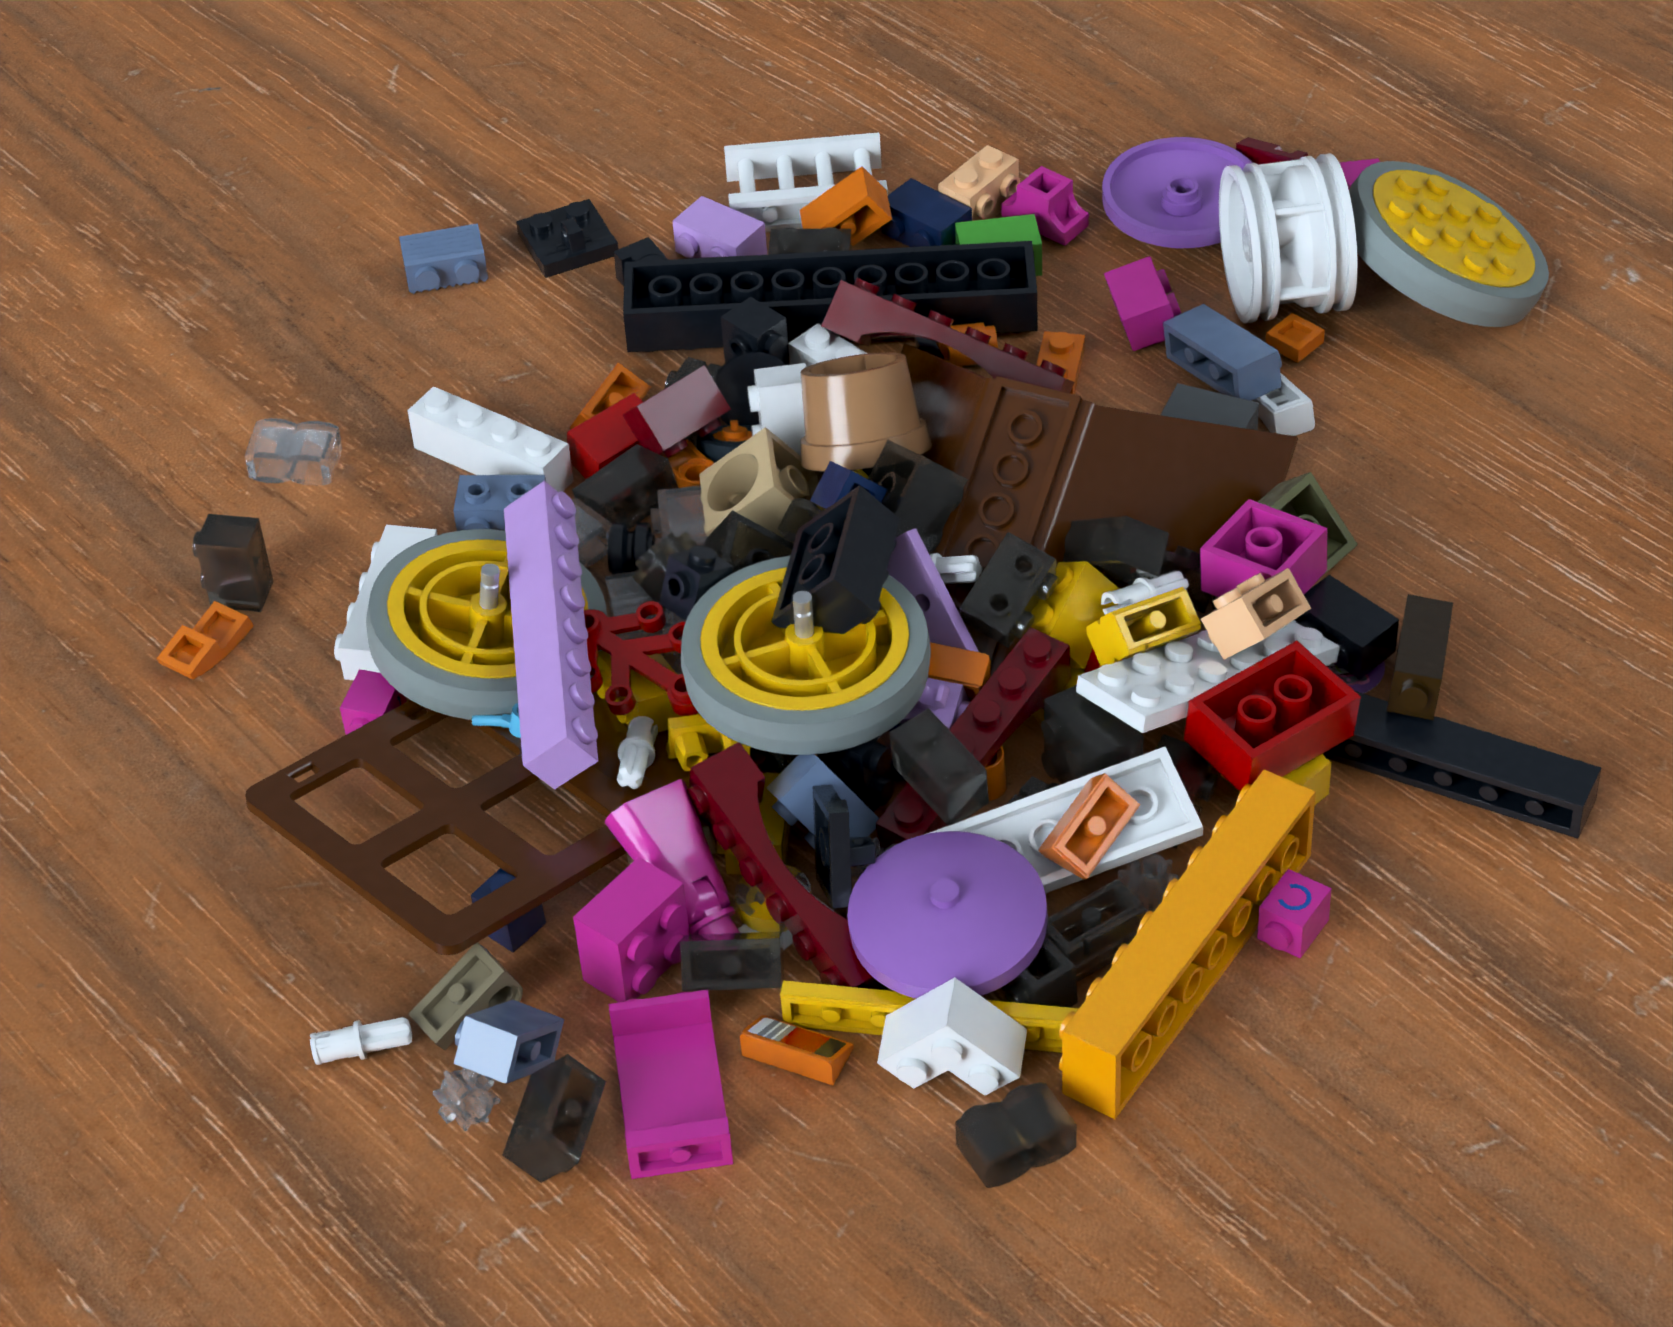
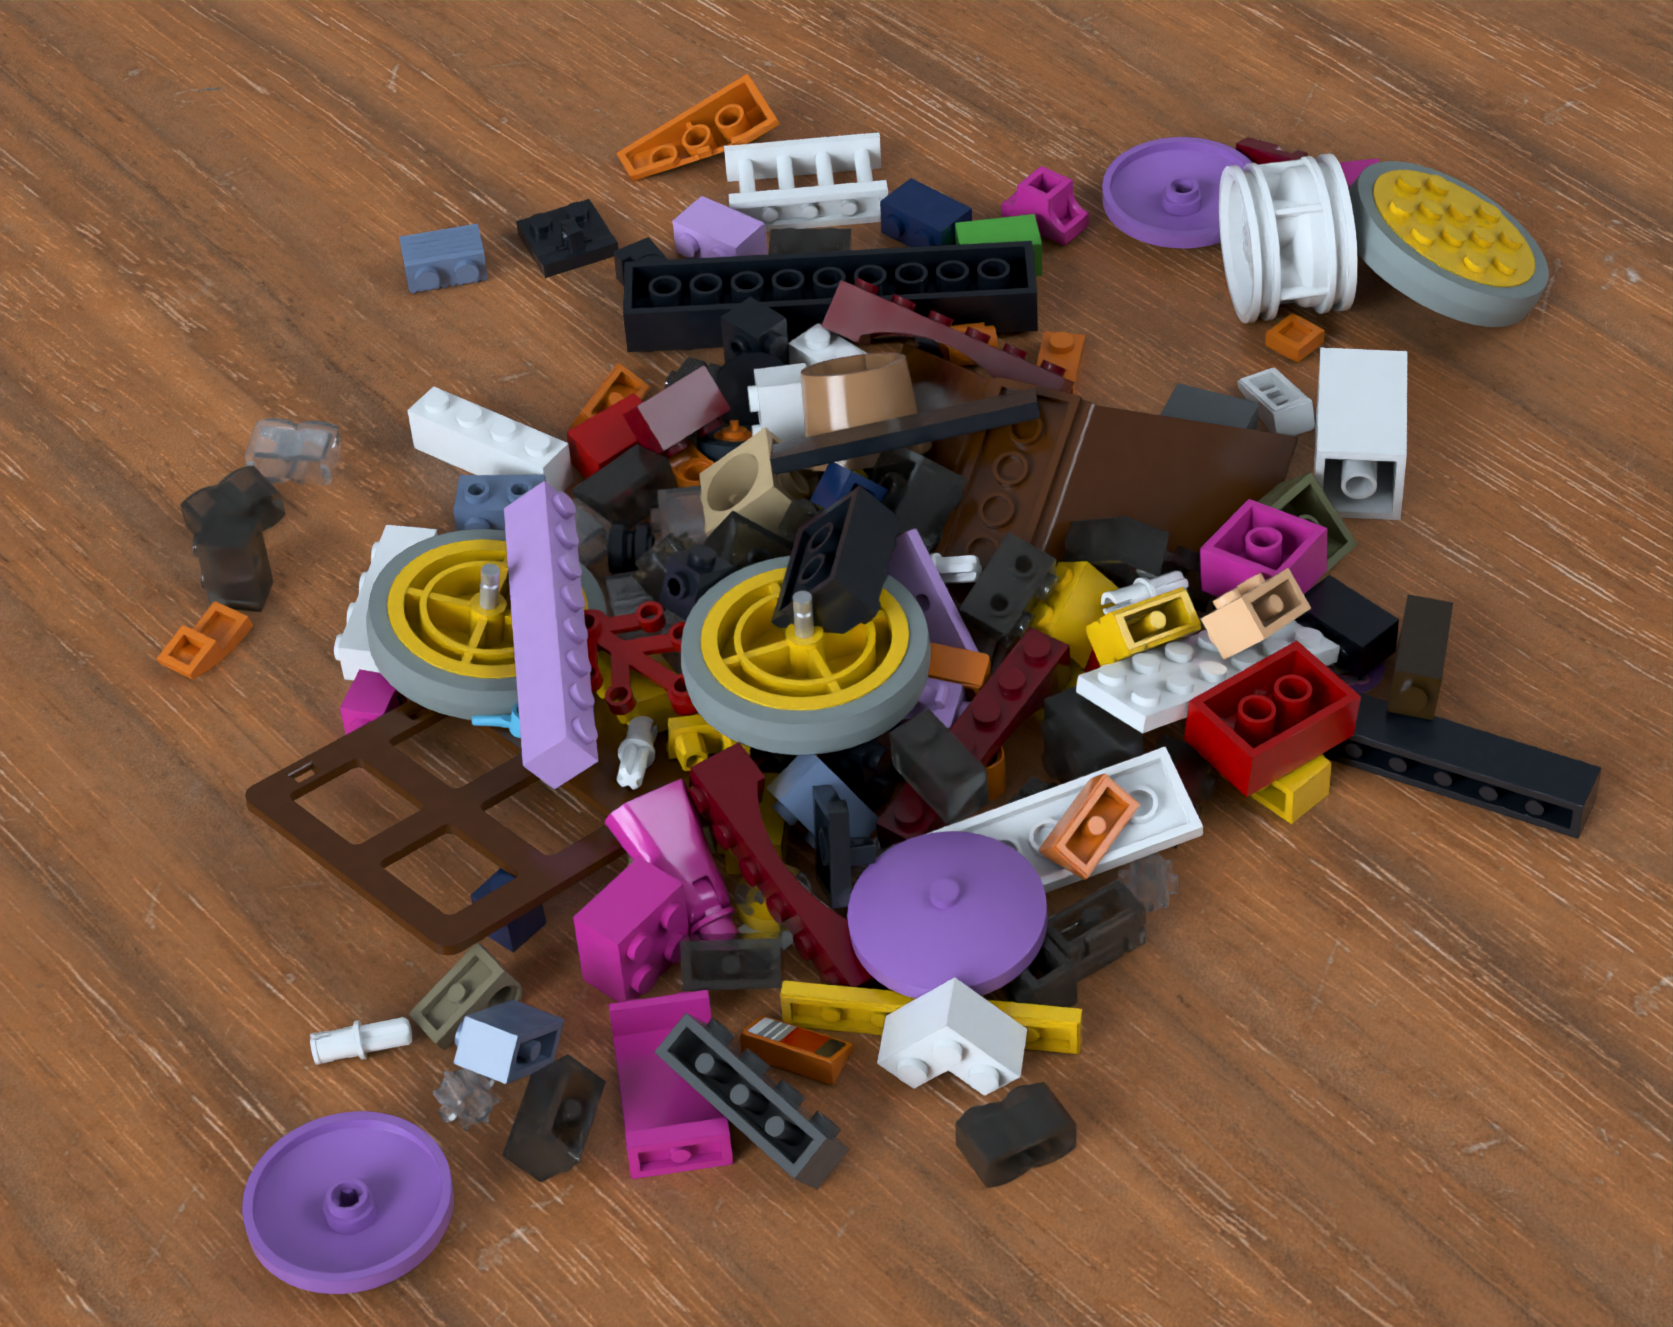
orange brick [800,166,892,252] -> none
light nougat brick [938,145,1020,221] -> none
light orange brick [1059,769,1316,1119] -> none
dark pink brick [1104,256,1181,351] -> none
sand blue brick [1163,304,1282,401] -> none
dark pink brick [1257,869,1332,959] -> none
none -> clear smoke brick [180,466,285,554]
none -> medium lavender dish [242,1111,454,1294]
none -> orange wedge [616,73,780,181]
none -> dark grey brick [654,1012,850,1190]
none -> black tile [770,388,1040,475]
none -> white brick [1314,348,1407,520]

